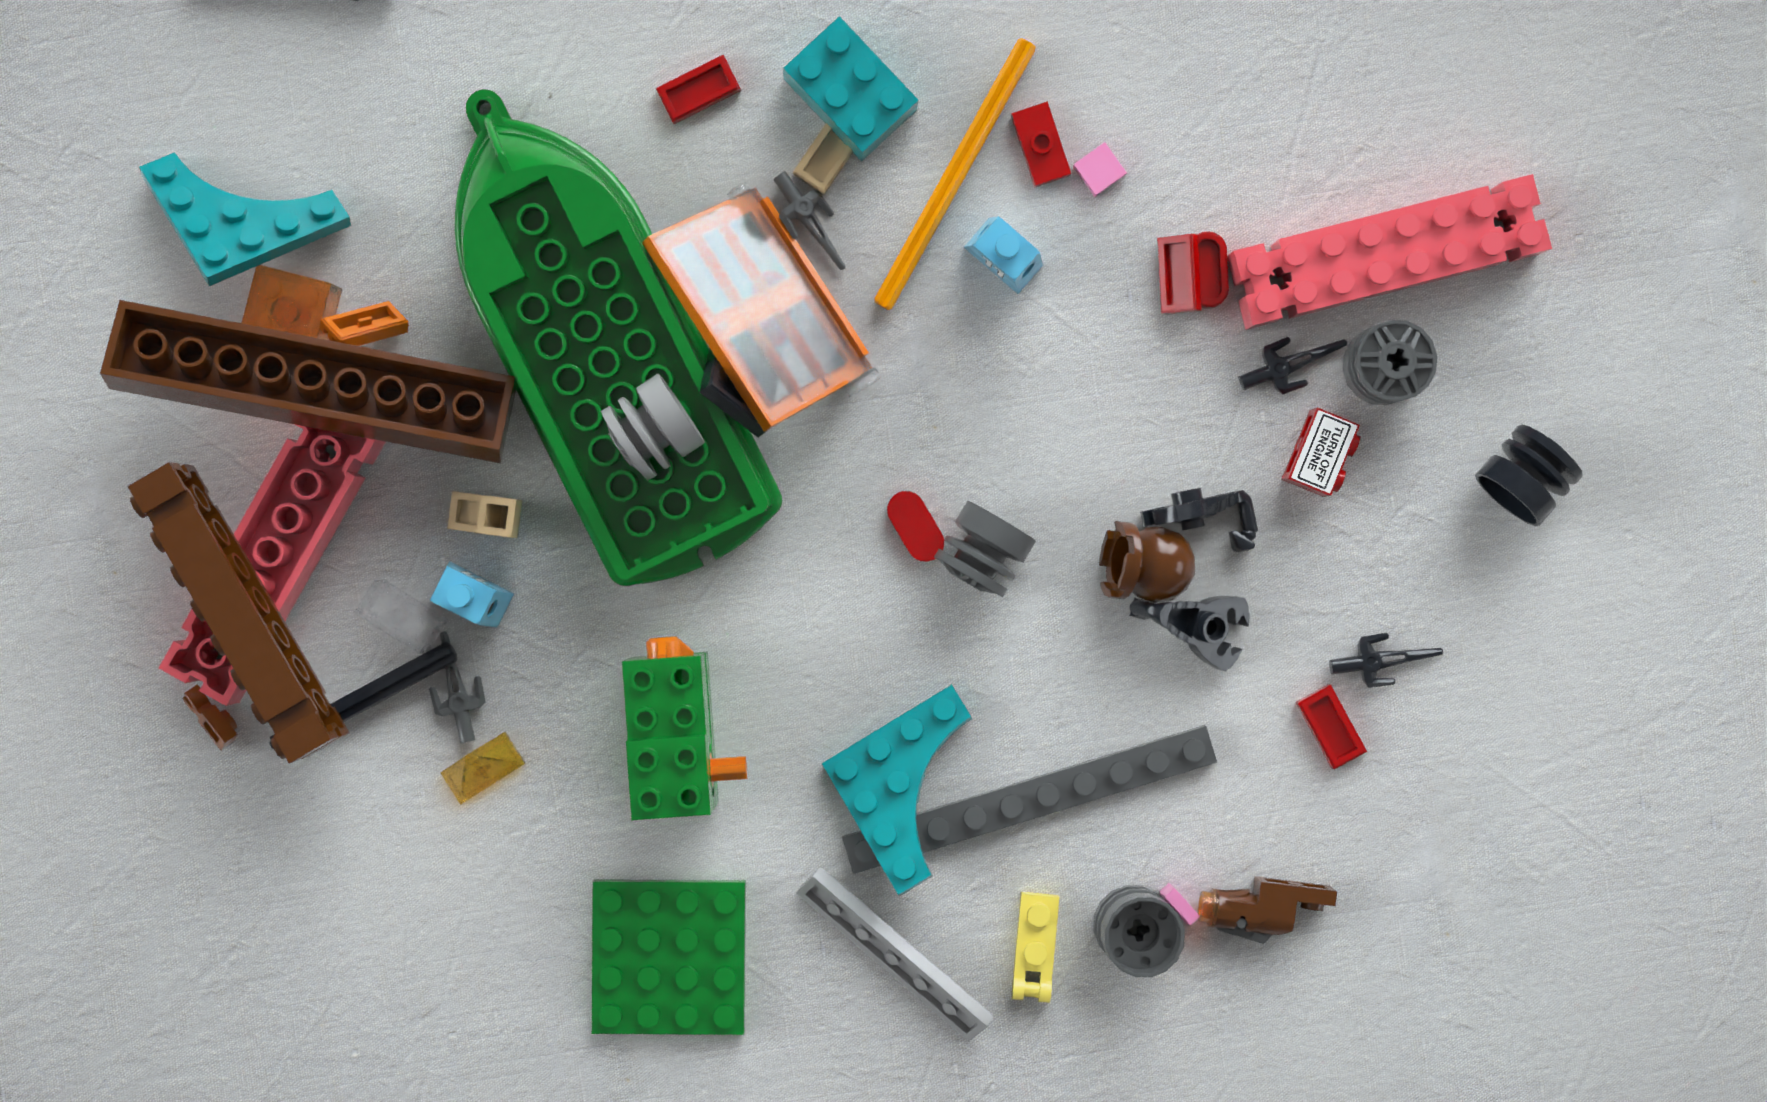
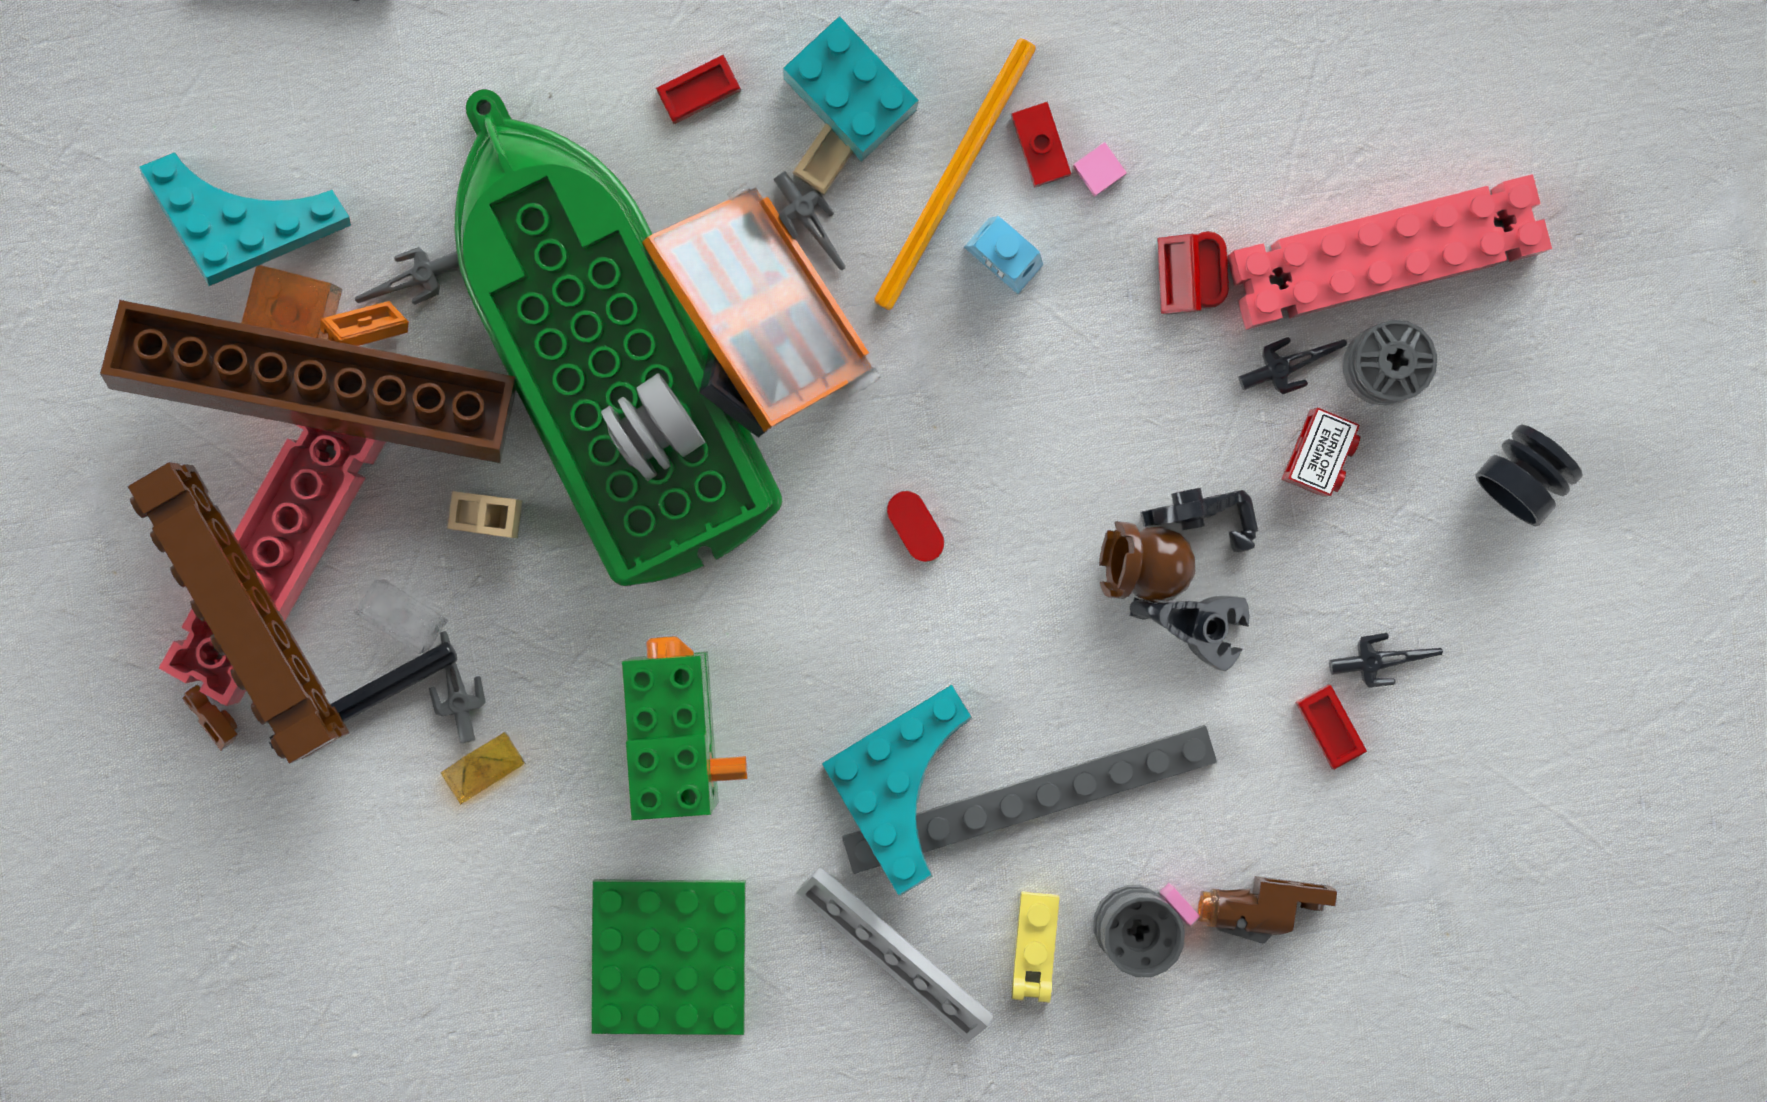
medium azure torso [430,561,514,628] -> none
dark grey wheel [934,501,1036,597] -> none
none -> dark grey piece [355,247,459,305]

